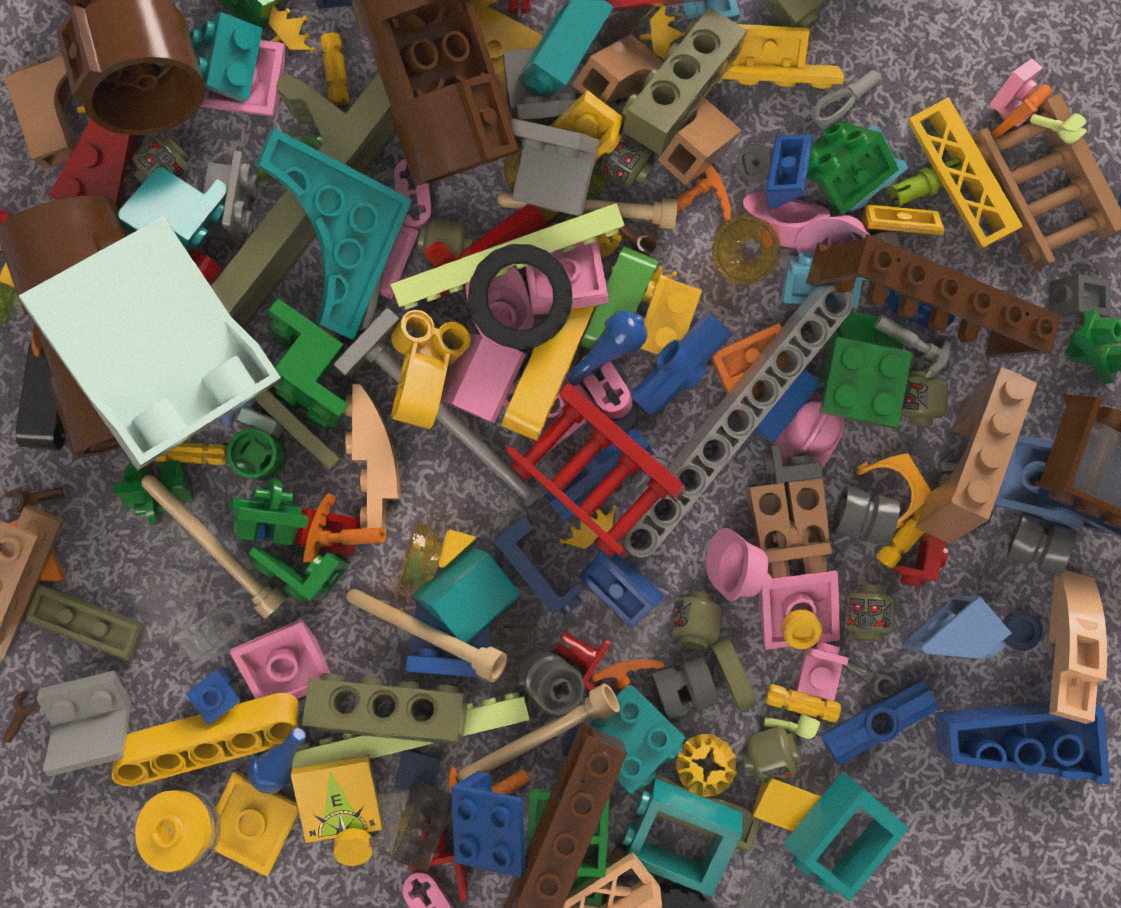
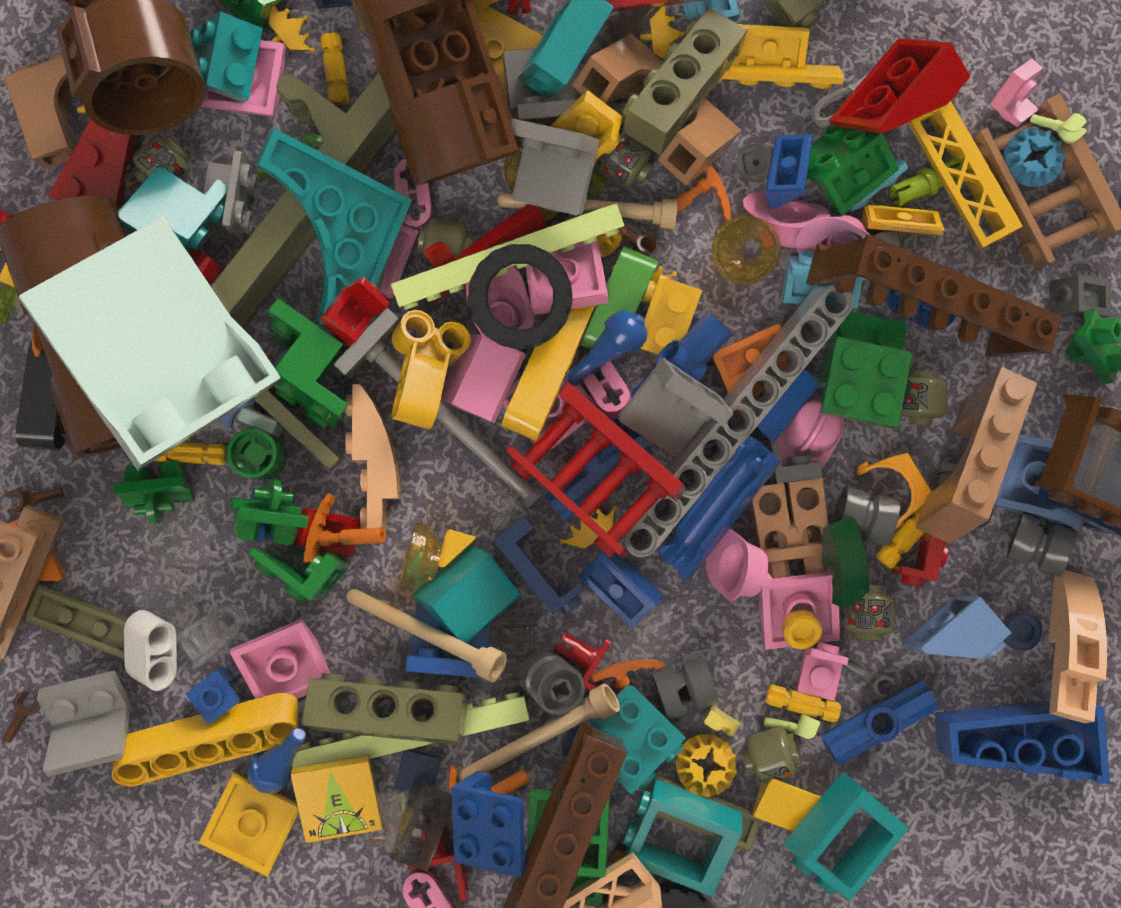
yellow piece [135,790,220,872] -> none
tan piece [141,475,287,619] -> none
yellow tile [333,828,373,866] -> none
olive head [670,591,723,651] -> none
olive beam [710,638,758,712] -> none
light grey piece [874,314,951,378] -> none
orange piece [990,84,1052,139] -> none
none -> white beam [124,610,177,691]
none -> red bracket [320,277,390,346]
none -> light grey bracket [618,358,733,457]
none -> blue piece [658,436,782,580]
none -> light yellow tile [702,706,741,736]
none -> dark green slope [821,517,869,609]
none -> red slope [829,38,971,134]
none -> dark azure gear [1004,126,1066,187]

